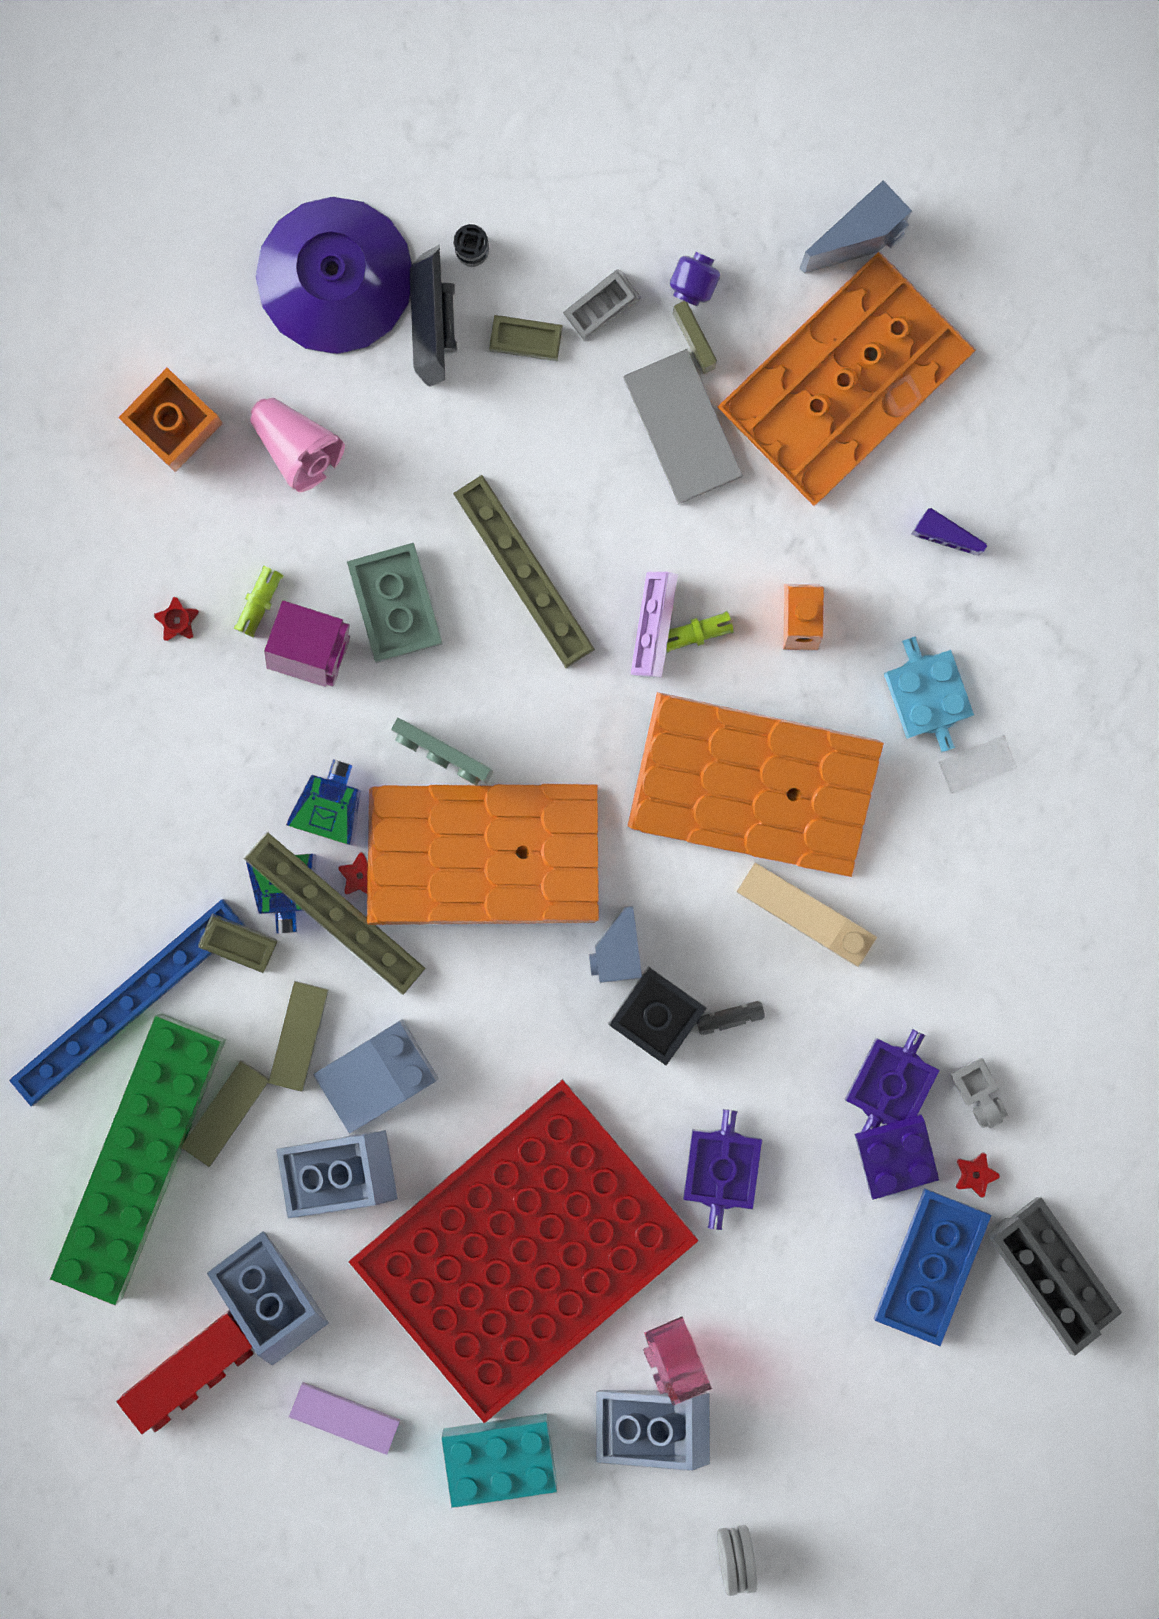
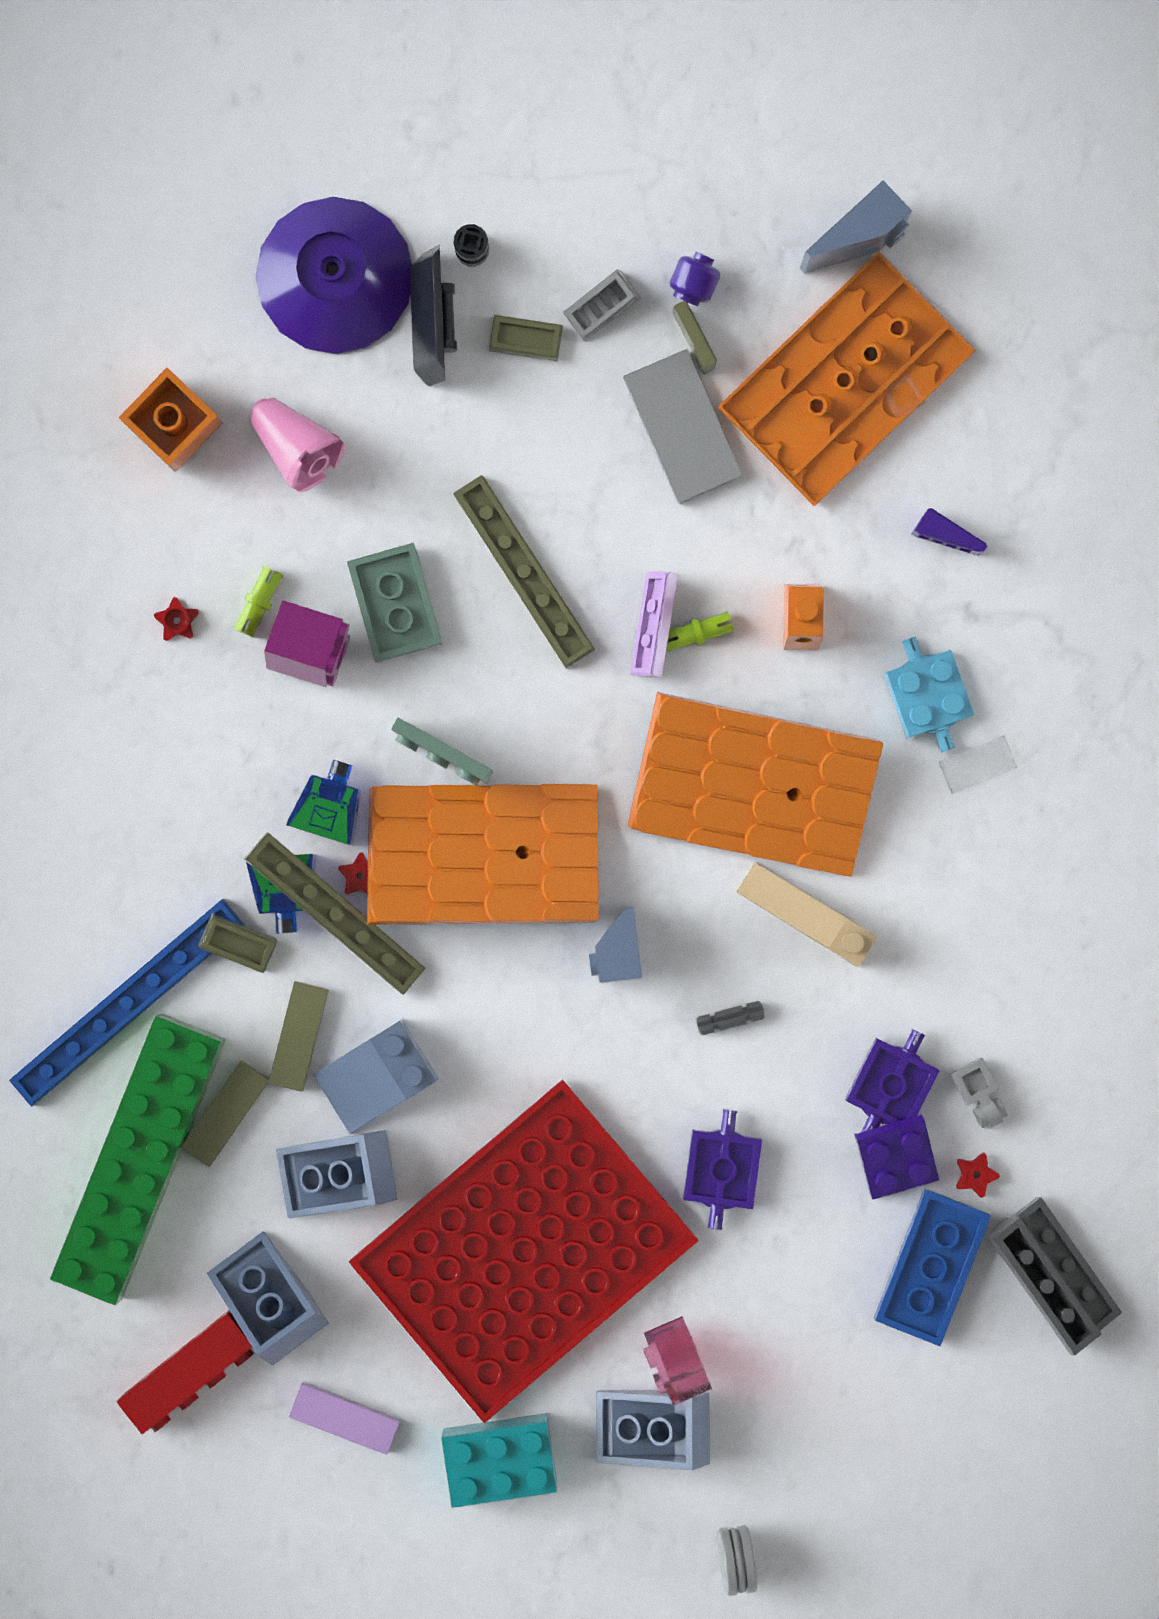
black brick [608,966,707,1066] -> none

